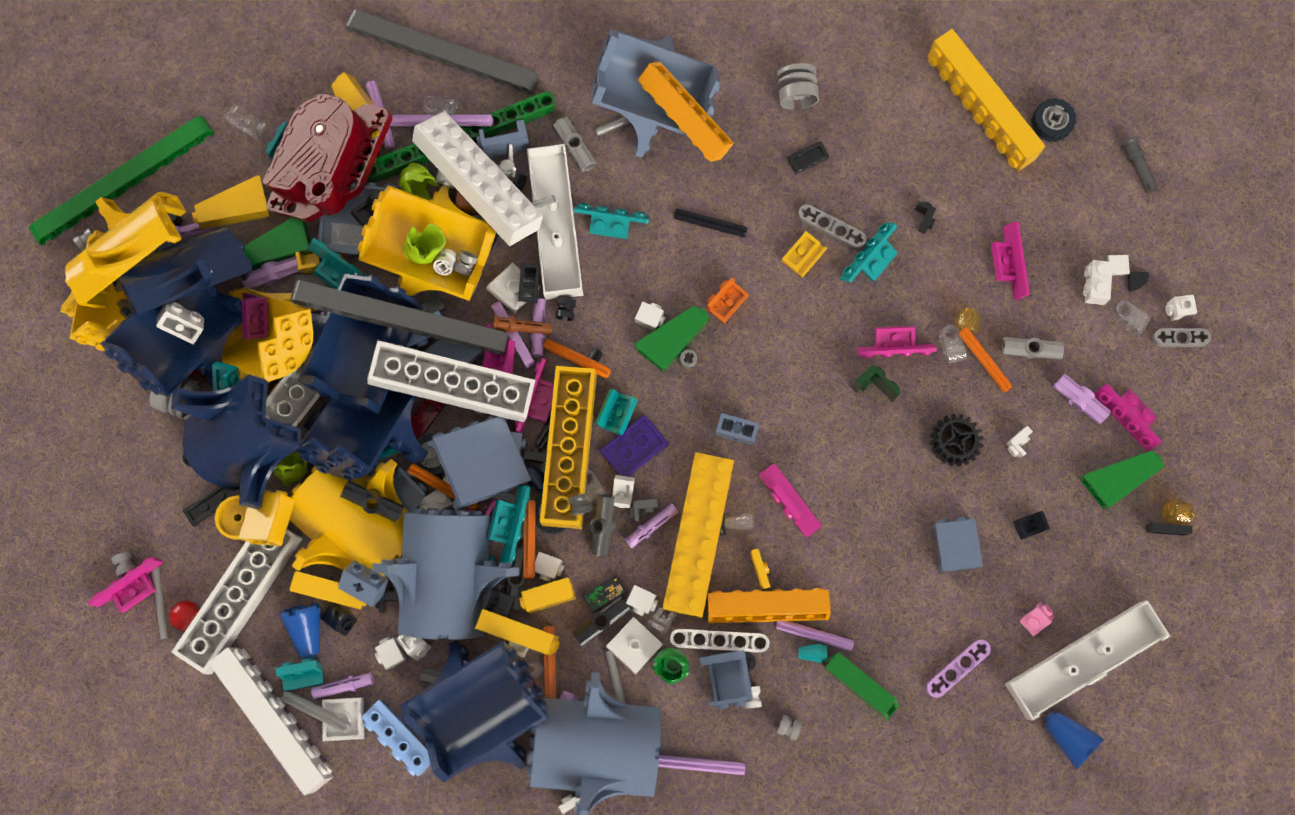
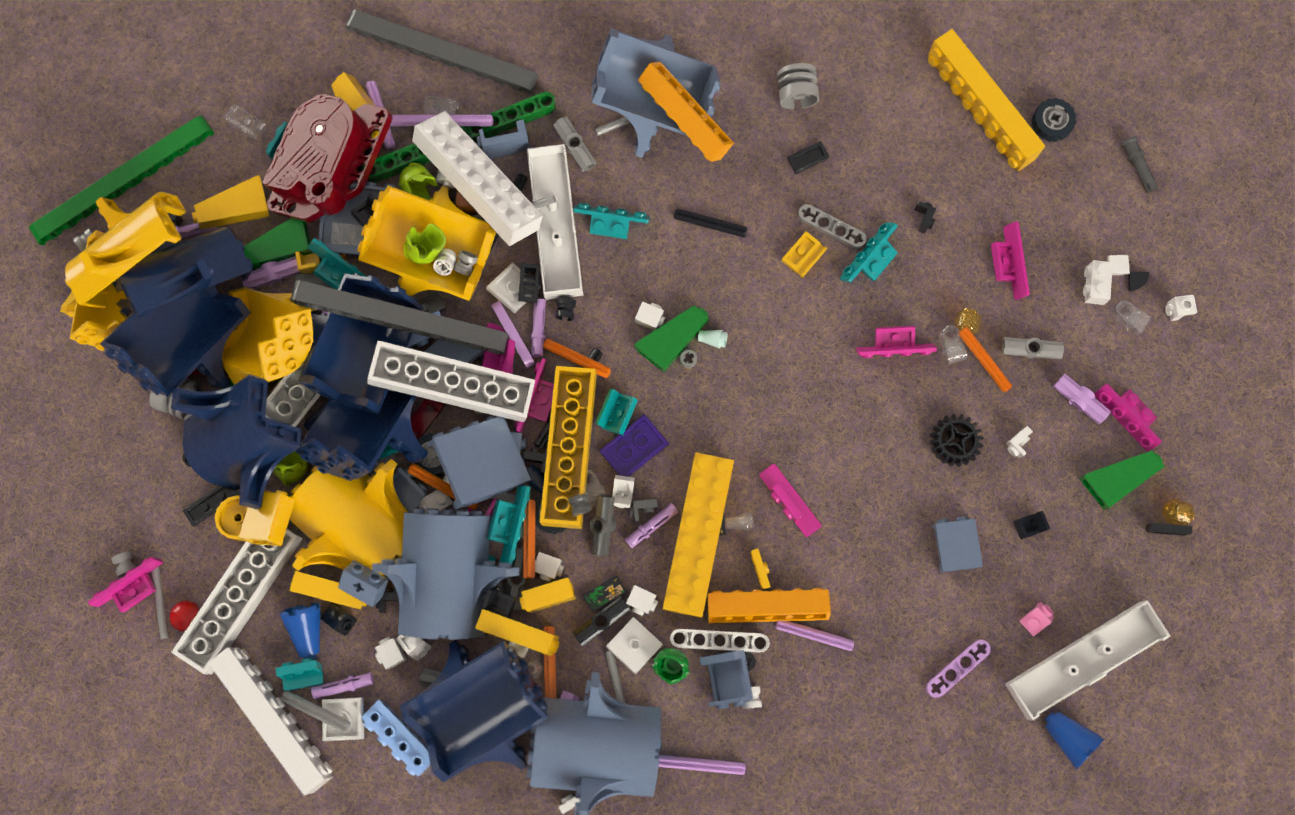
white brick [156,302,204,345] -> none
teal bracket [212,361,240,391] -> none
magenta bracket [242,293,269,340] -> none
black piece [340,480,404,522] -> none
white plant [492,144,516,178] -> none
dark orange pin [492,314,552,335] -> none
clear hinge [648,608,677,635] -> none
orange bracket [706,277,749,324] -> none
sand blue brick [715,413,760,446] -> none
light grey wheel [776,714,803,741] -> none
teal cone [798,643,828,663] -> none
green slope [826,652,899,721] -> none
dark green bracket [851,364,901,402] -> none
light grey beam [1152,328,1211,347] -> none
none -> light aqua cone [698,330,728,349]

